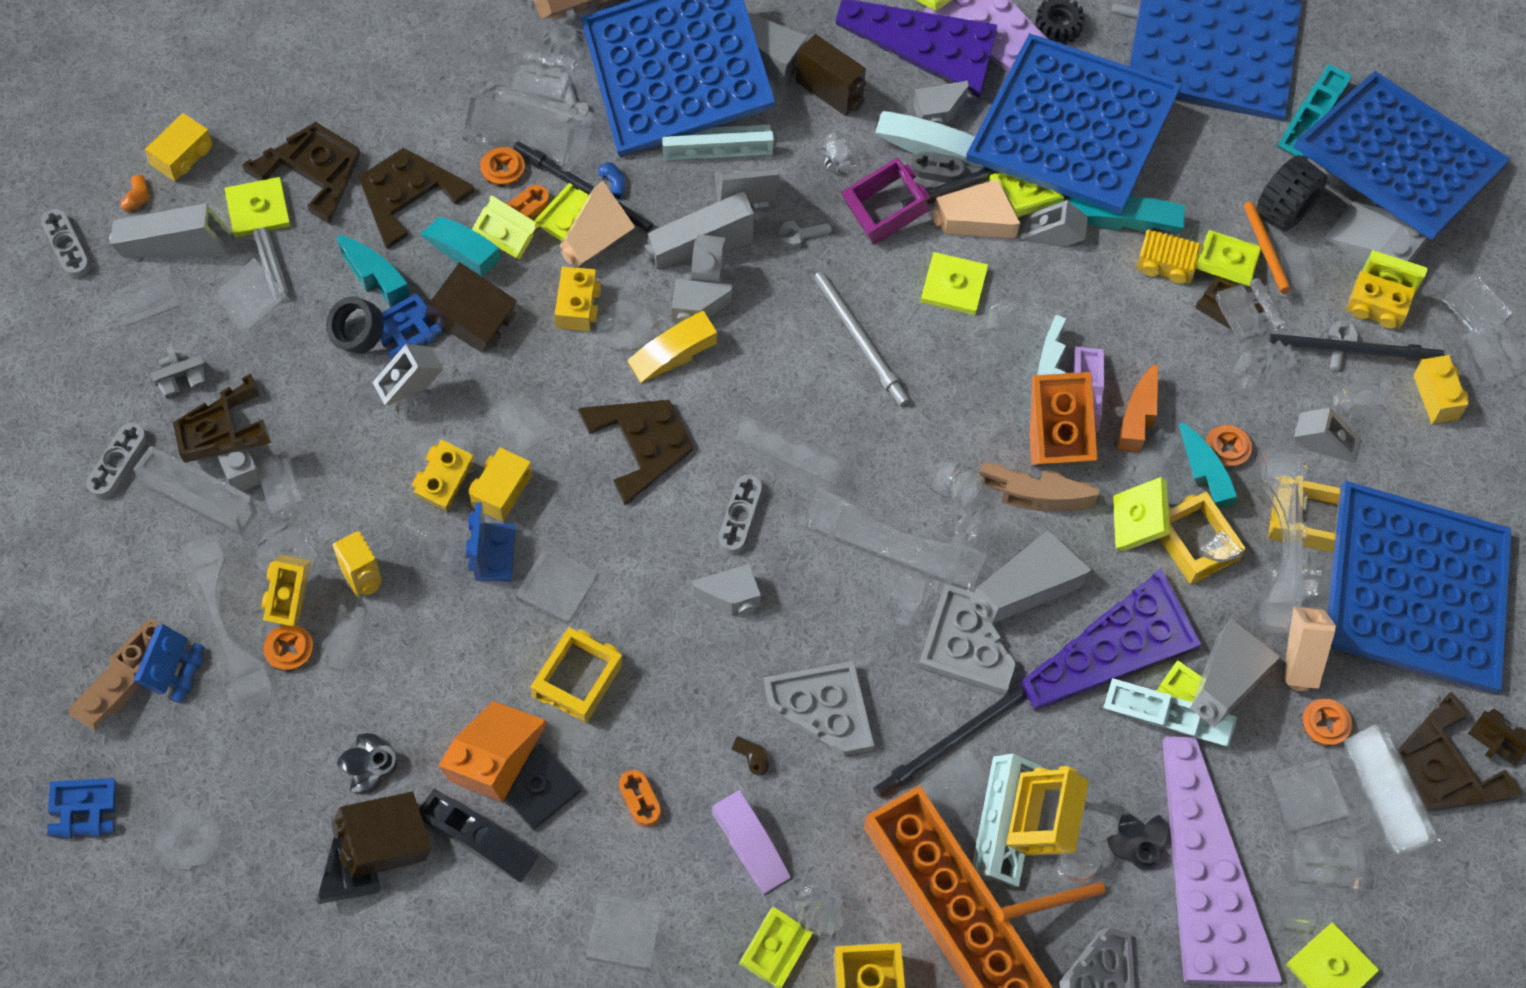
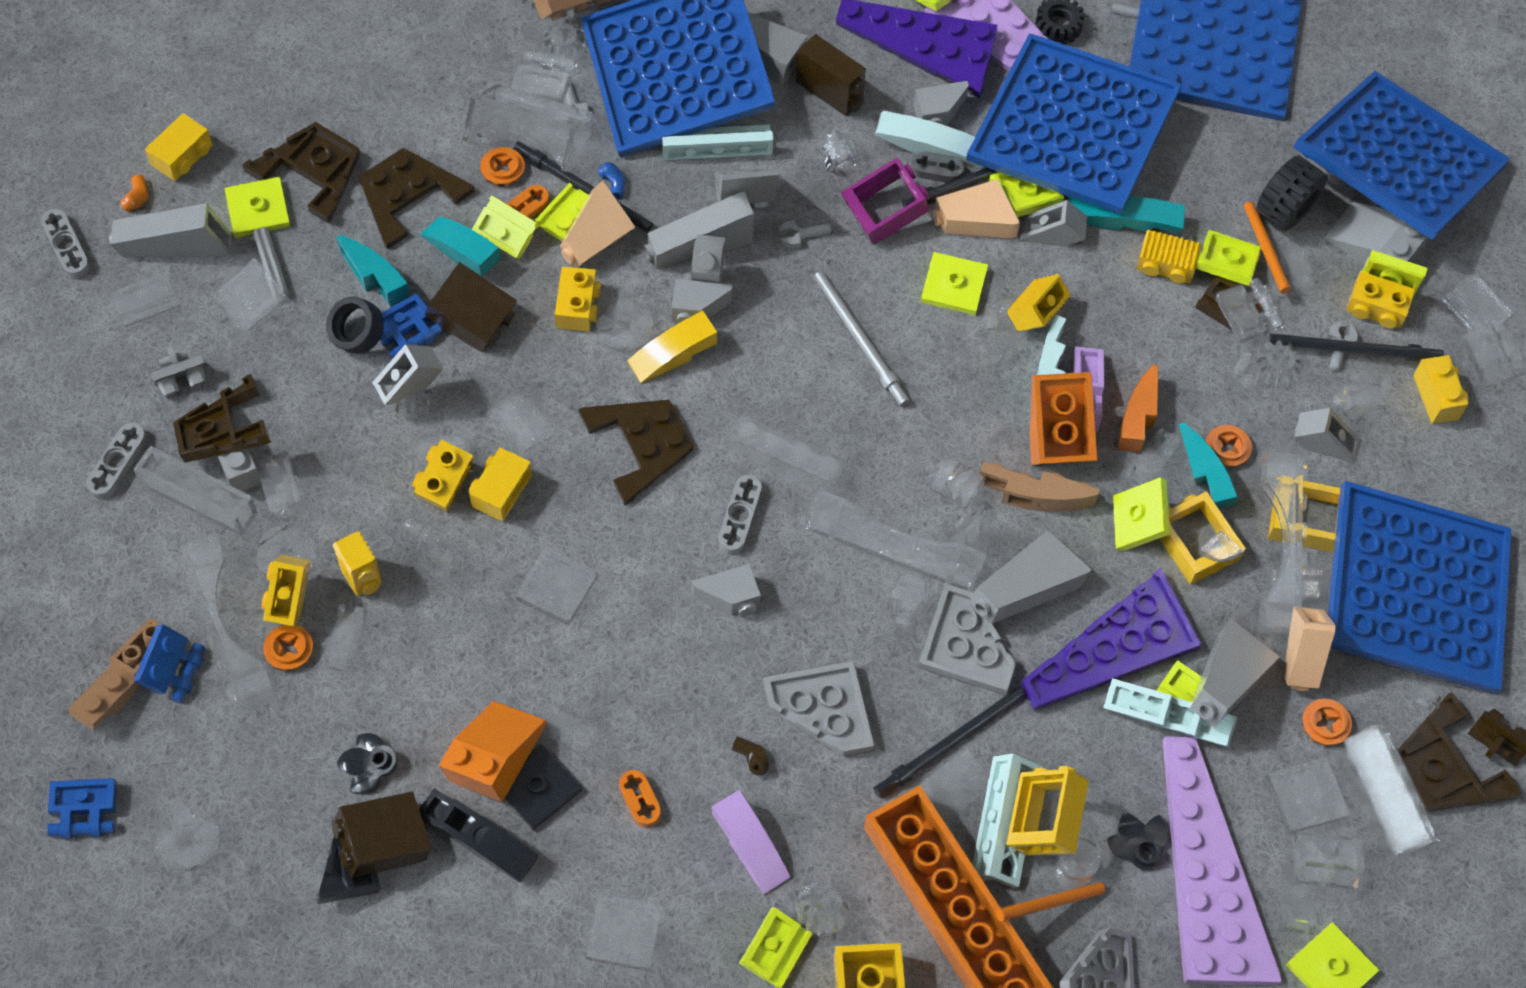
blue bracket [466,502,516,582] -> none
yellow window [530,627,623,725] -> none
teal slope [1277,64,1352,157] -> none
none -> yellow brick [1007,273,1070,332]

